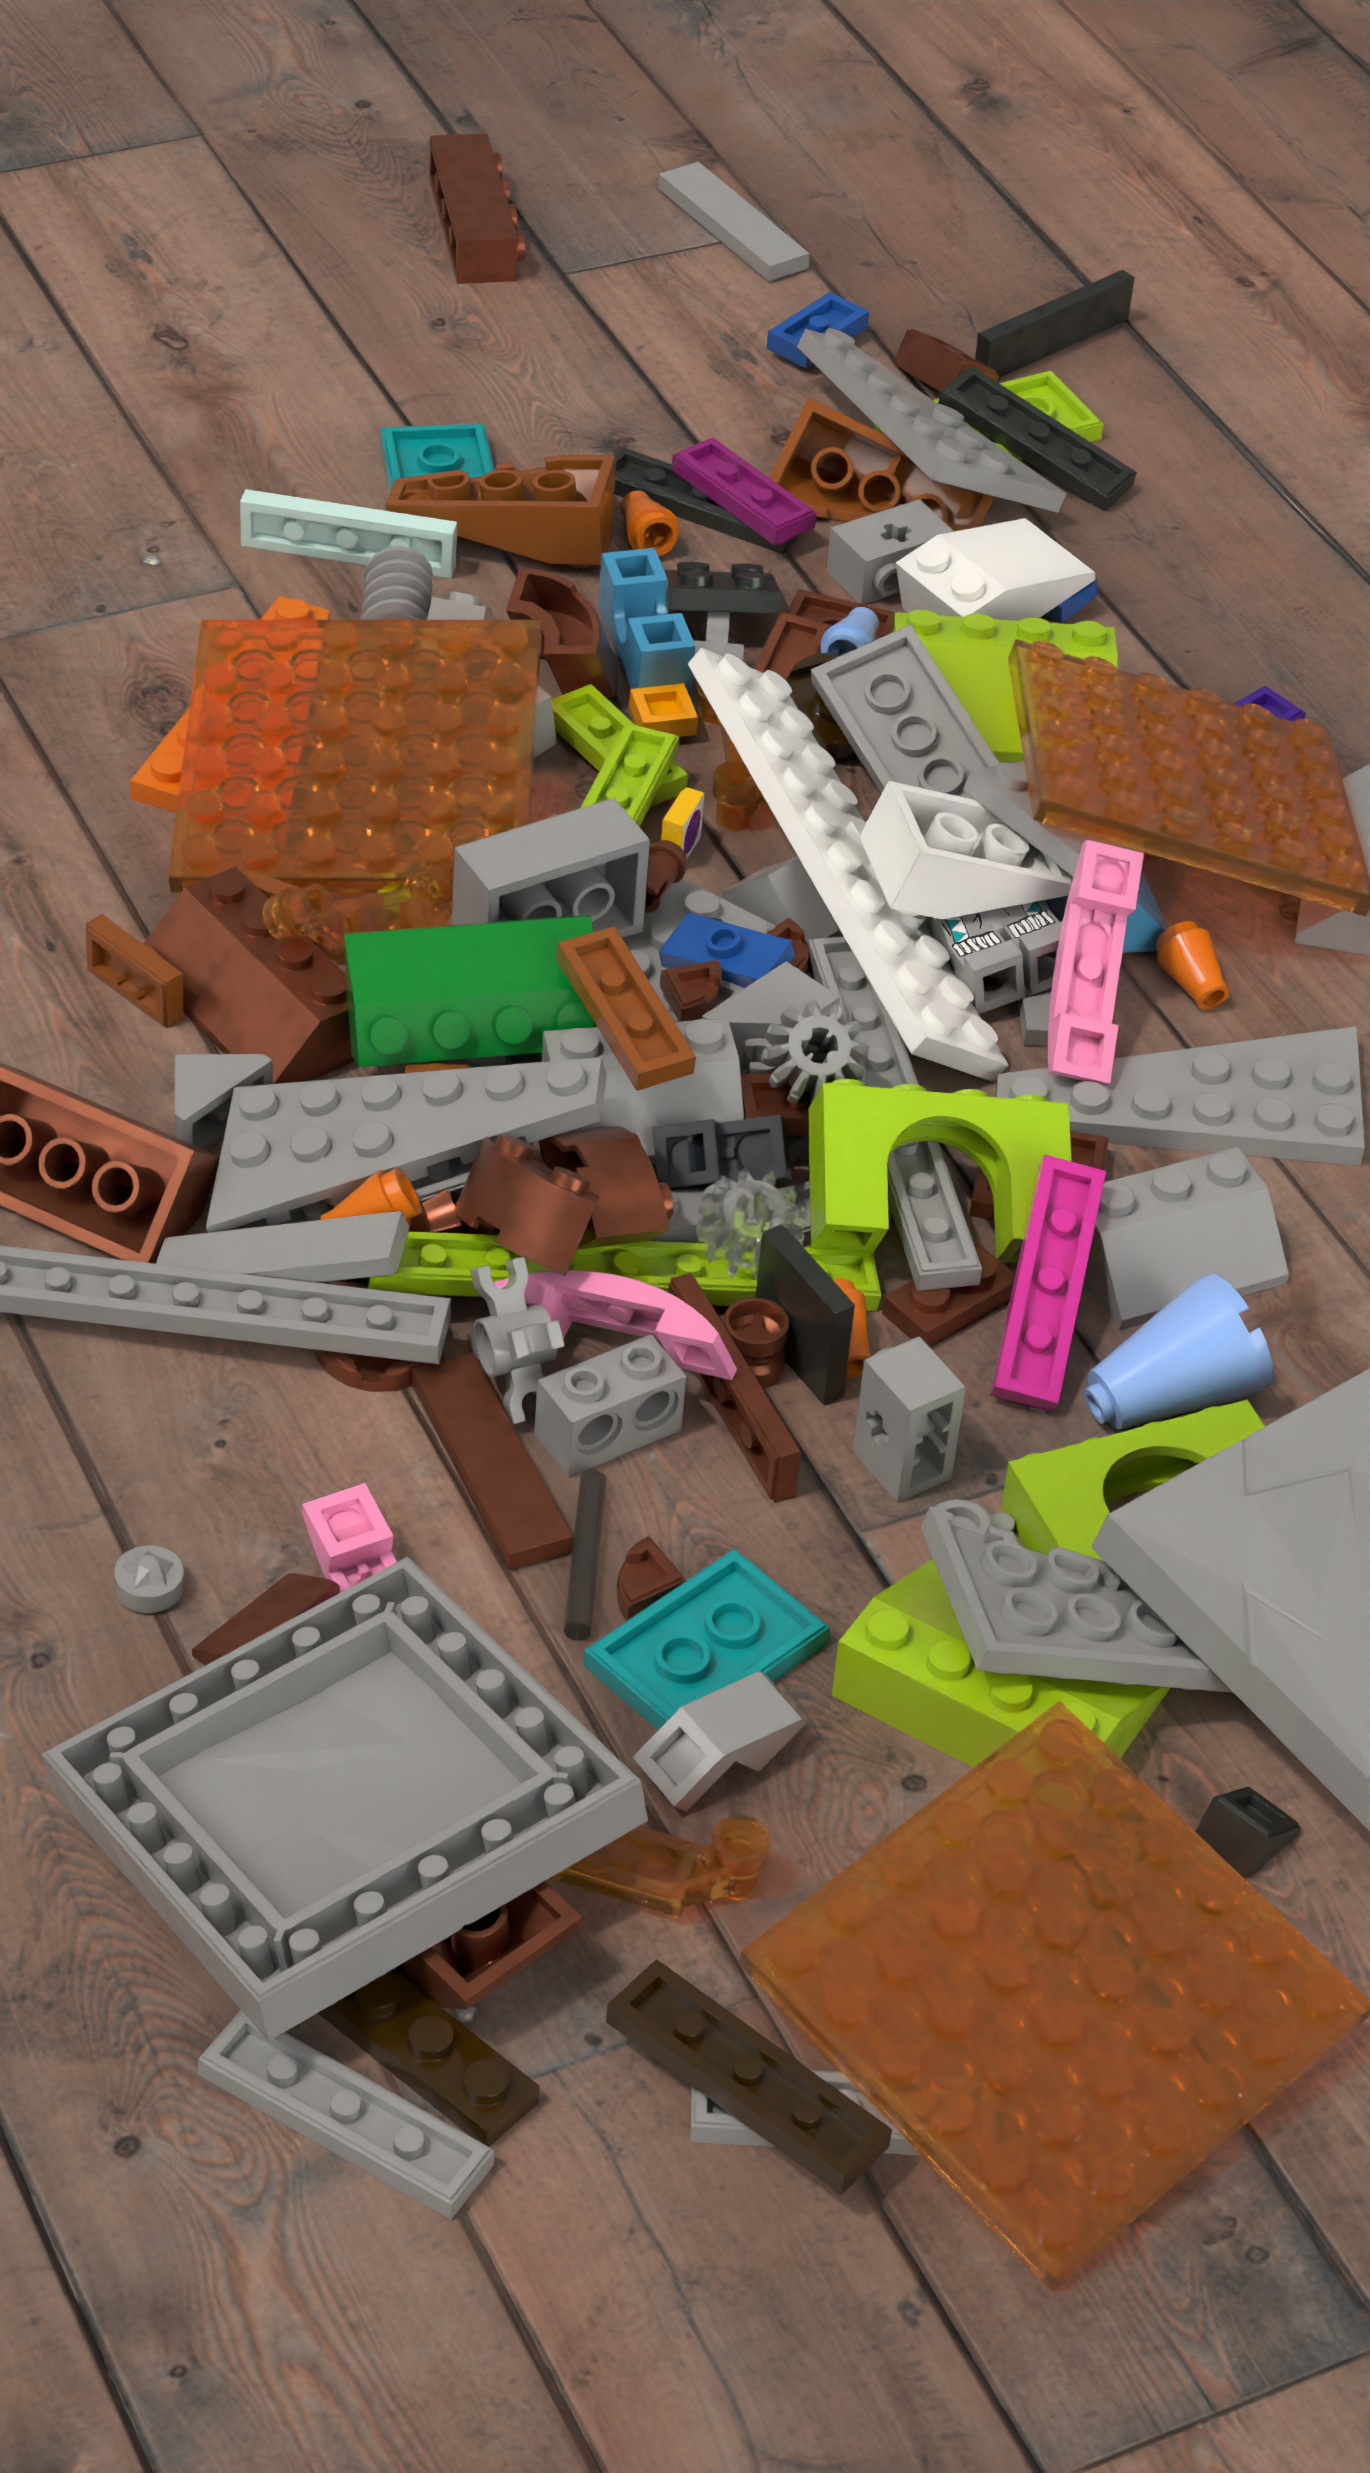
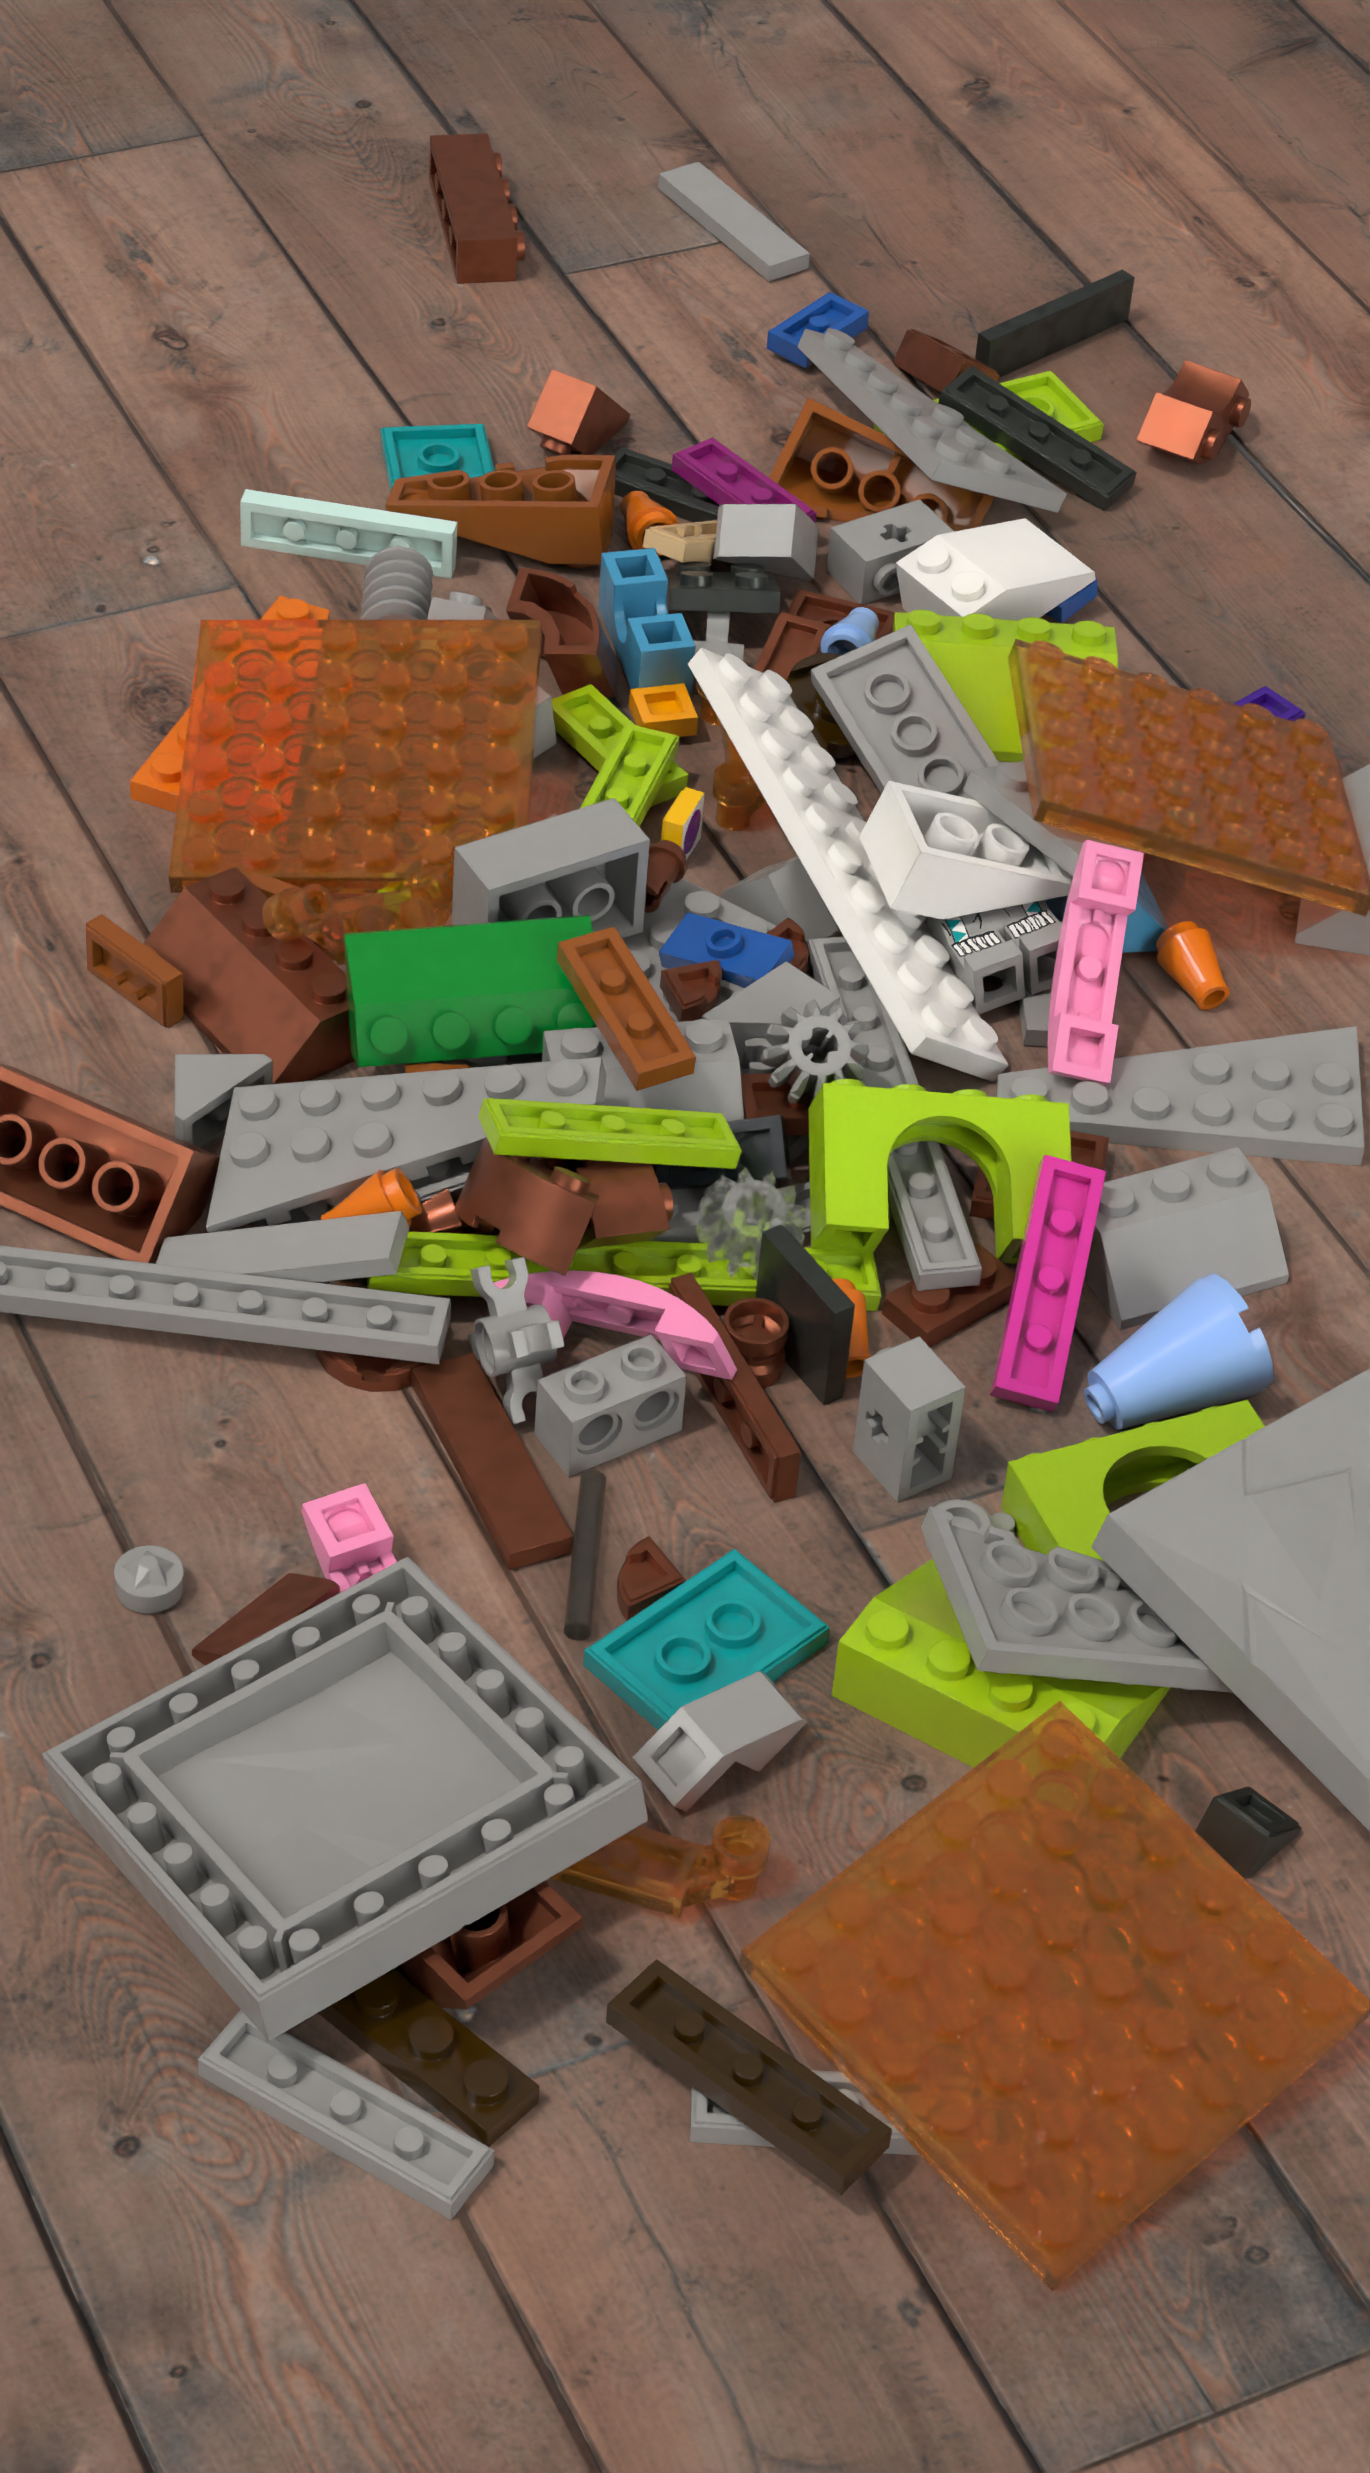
none -> lime tile [478,1098,742,1169]
none -> slope [527,369,631,455]
none -> tan plate [643,520,717,565]
none -> light grey slope [713,504,819,581]
none -> copper brick [1136,360,1251,464]

